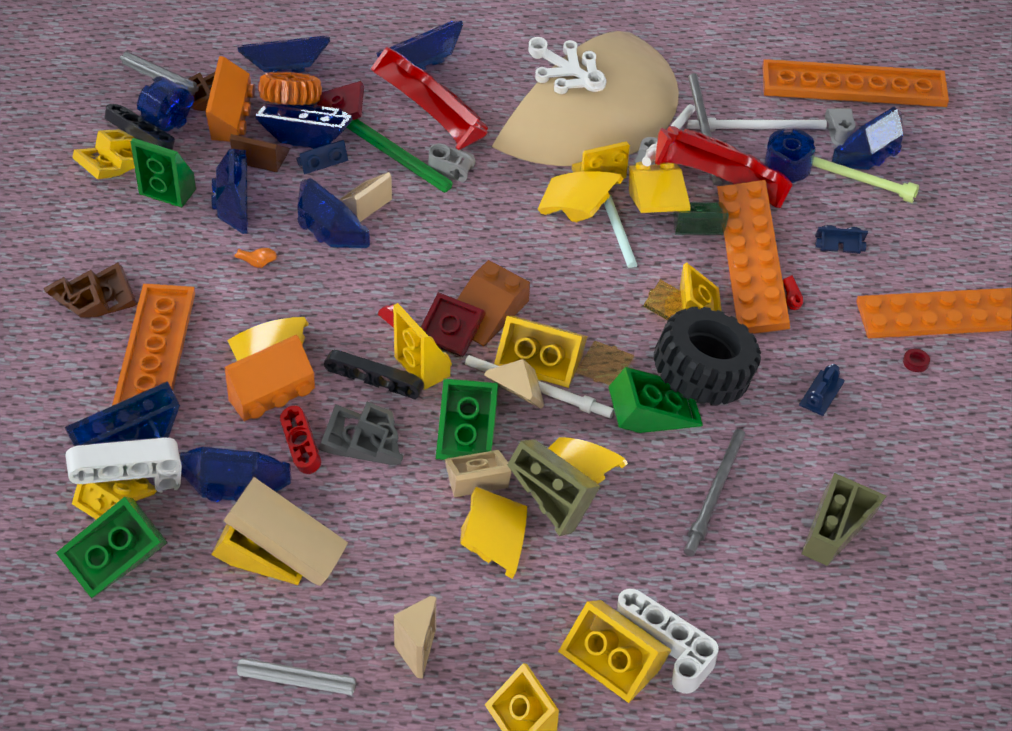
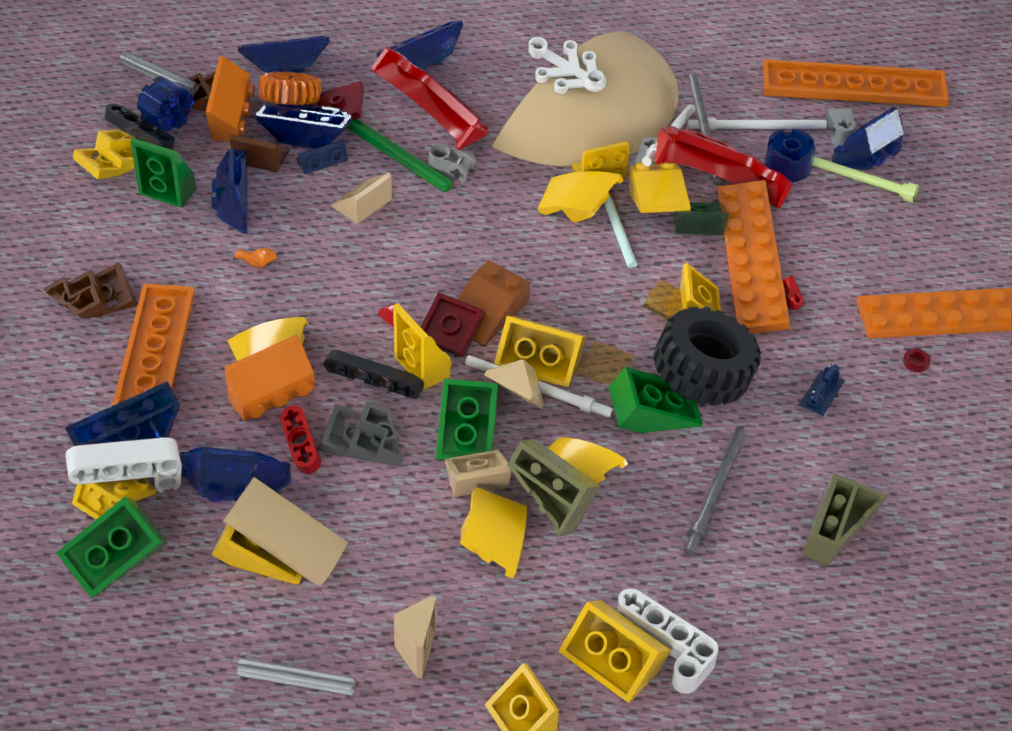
clear blue wedge [297,178,370,248] -> none
dark blue hinge [815,225,868,254] -> none

